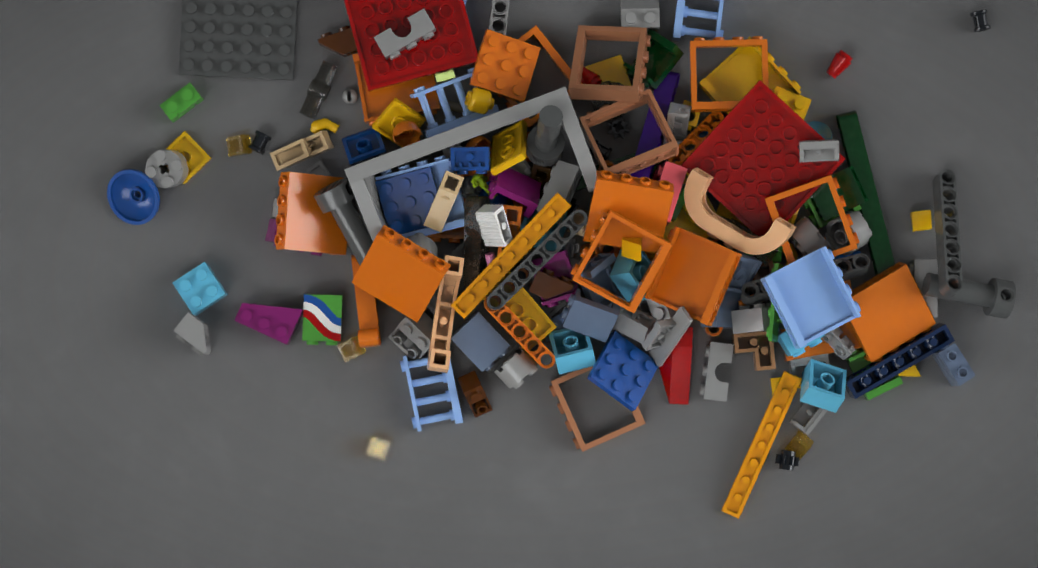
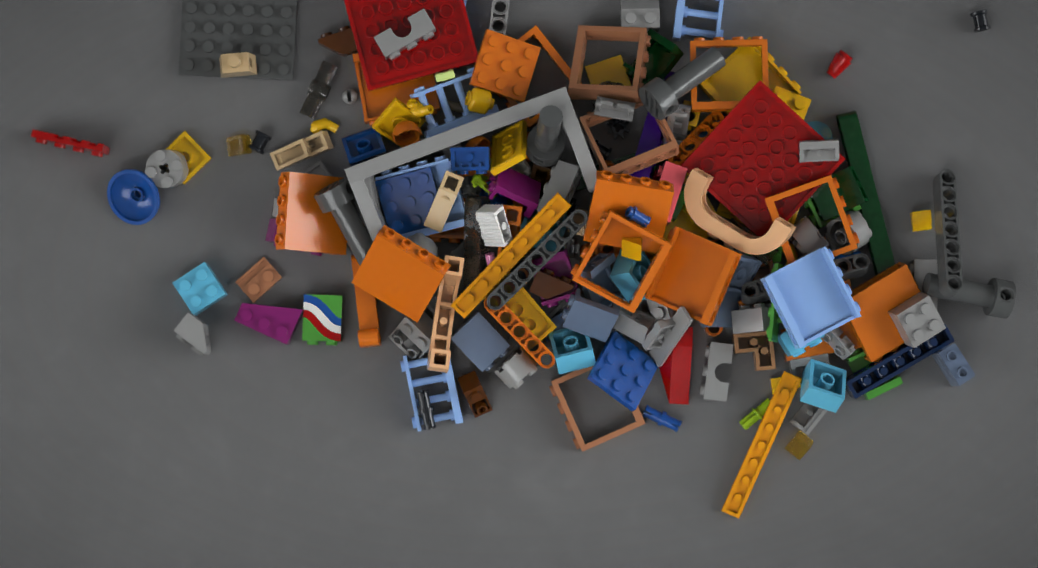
bright green brick [159,82,204,123] -> none
clear yellow slope [337,336,366,363] -> none
clear yellow slope [366,436,391,460] -> none
red cone [581,67,602,85] -> none
black gear [775,450,800,471] -> none
yellow slope [897,365,921,377] -> none
none -> red wing [31,129,110,158]
none -> tan torso [219,52,257,78]
none -> nougat plate [235,257,283,303]
none -> yellow arm [407,98,434,117]
none -> black pin [416,390,436,430]
none -> light grey hinge [594,96,636,122]
none -> blue pin [625,206,651,228]
none -> dark grey piece [639,47,726,120]
none -> blue pin [642,405,682,432]
none -> lime axle [739,398,770,430]
none -> light grey brick [888,292,946,348]

